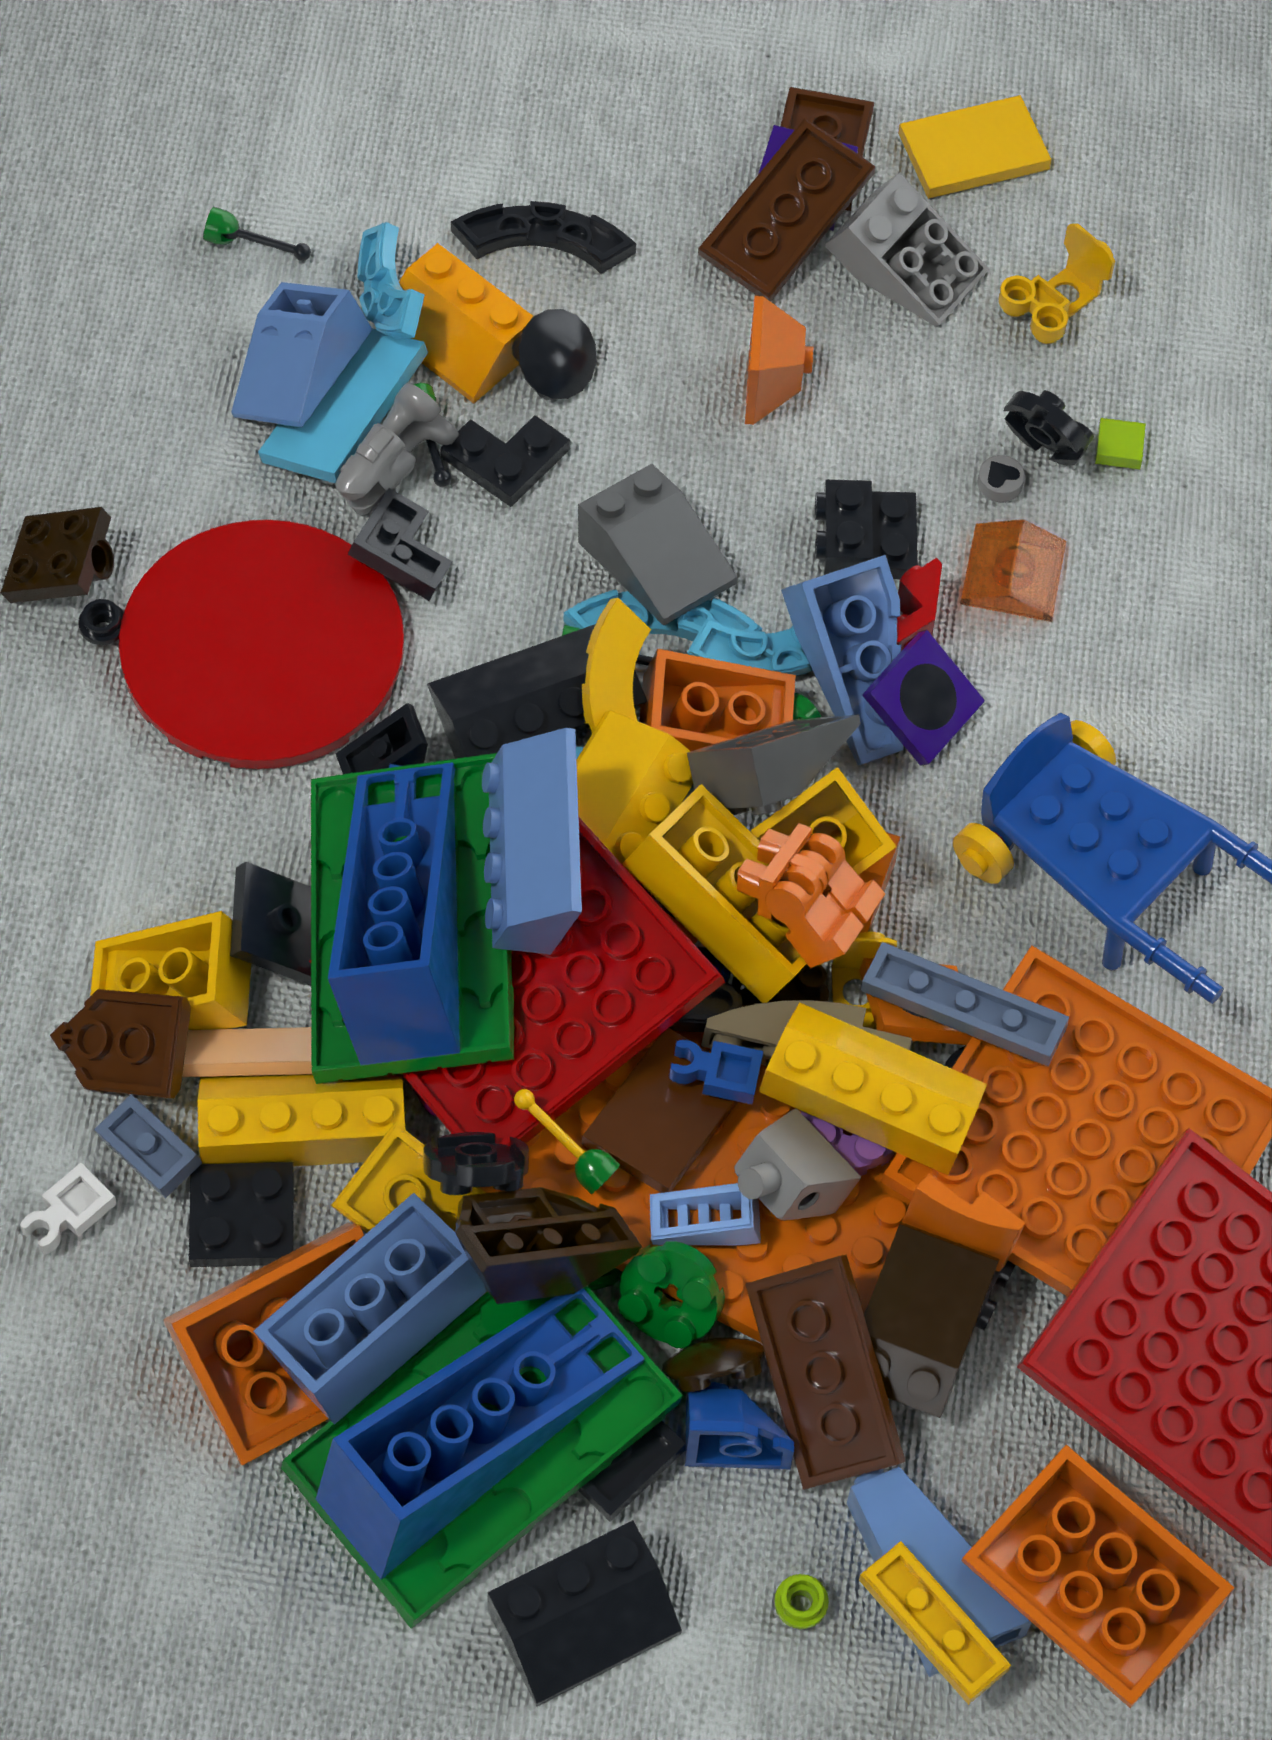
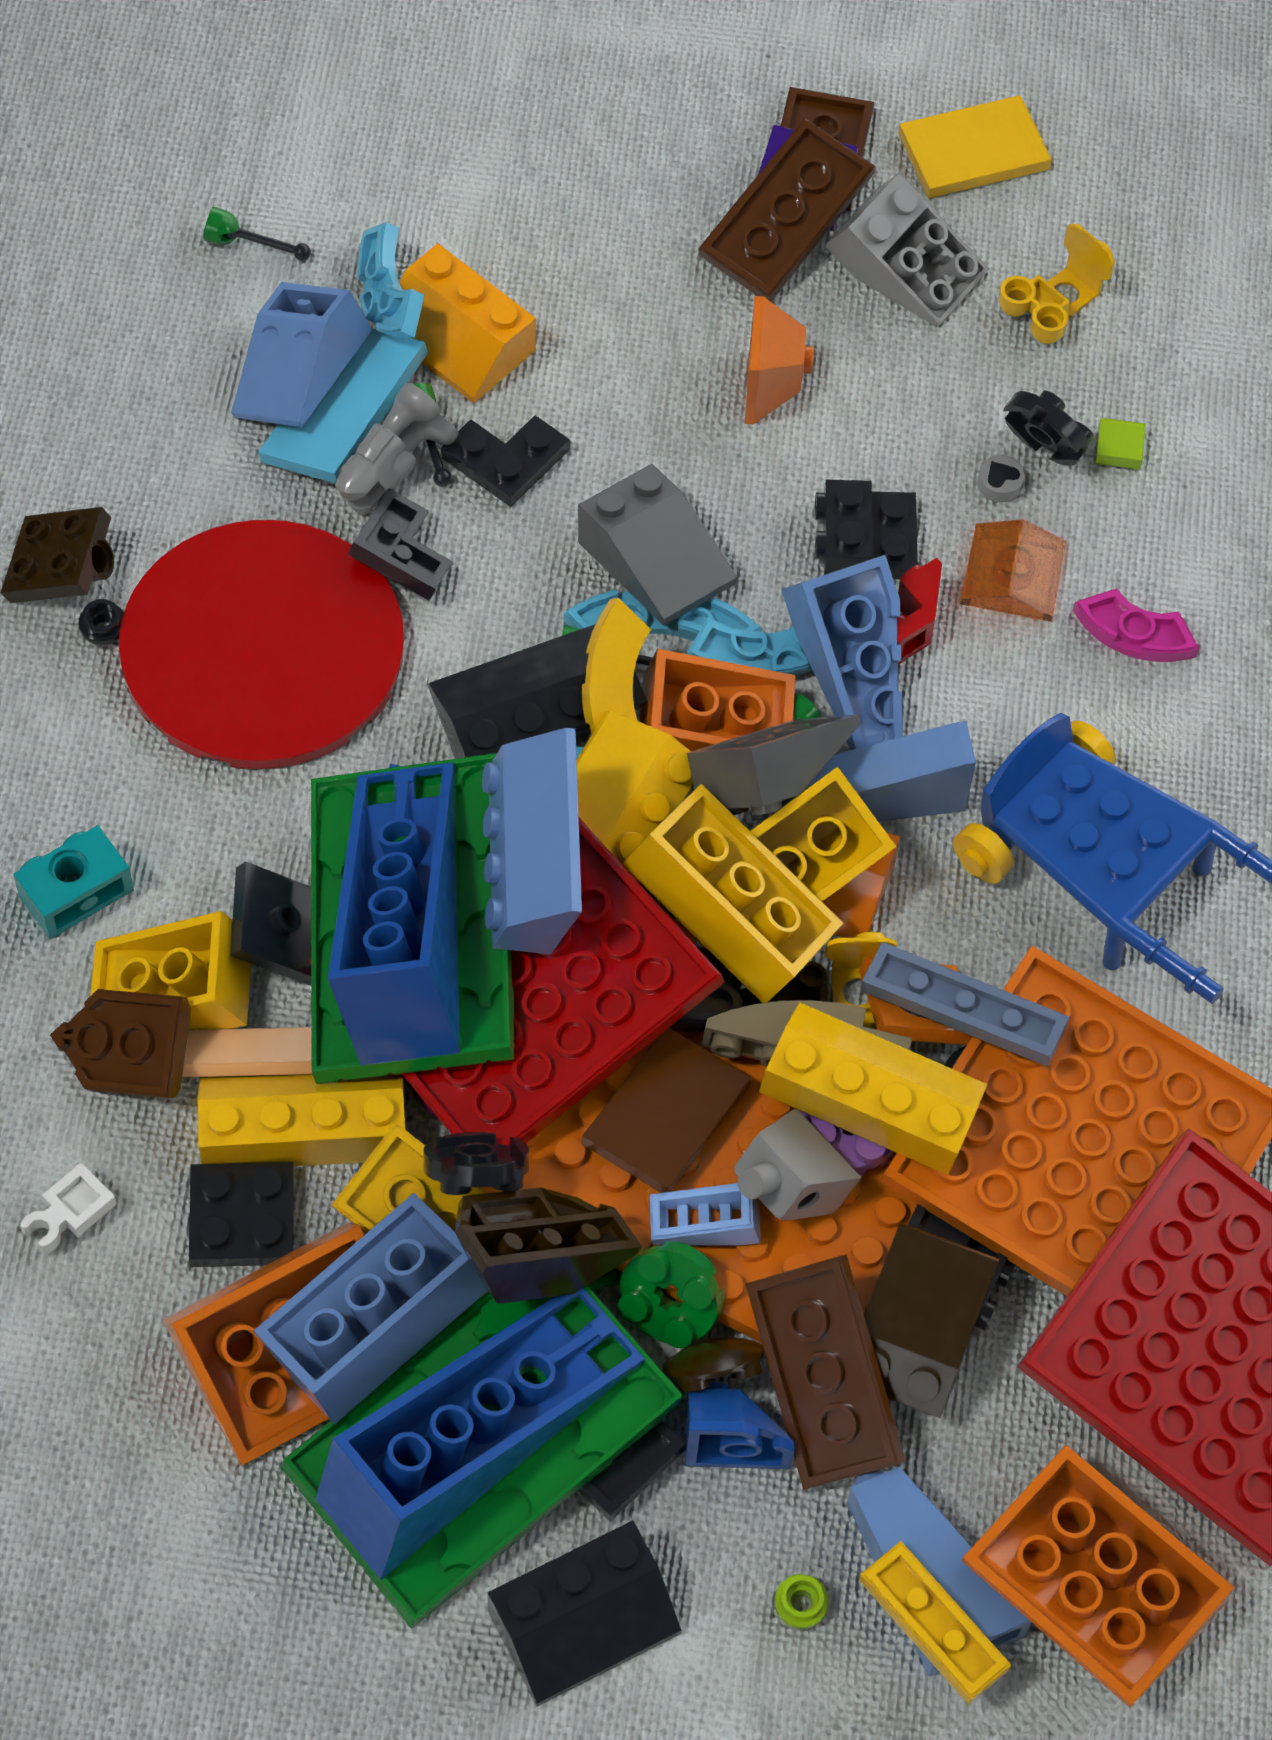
sand blue plate [94,1094,202,1198] -> none
black slope [335,703,428,774] -> none
black tile [451,201,636,274] -> none
black dish [512,309,597,400] -> none
hinge [514,1089,620,1194] -> none
blue plate [669,1040,764,1105] -> none
orange hips [737,823,885,968] -> none
dark purple tile [862,630,985,766] -> none
orange slope [902,1173,1025,1272] -> none
none -> teal brick [13,825,134,940]
none -> medium blue slope [781,721,976,822]
none -> dark pink tile [1073,588,1199,662]

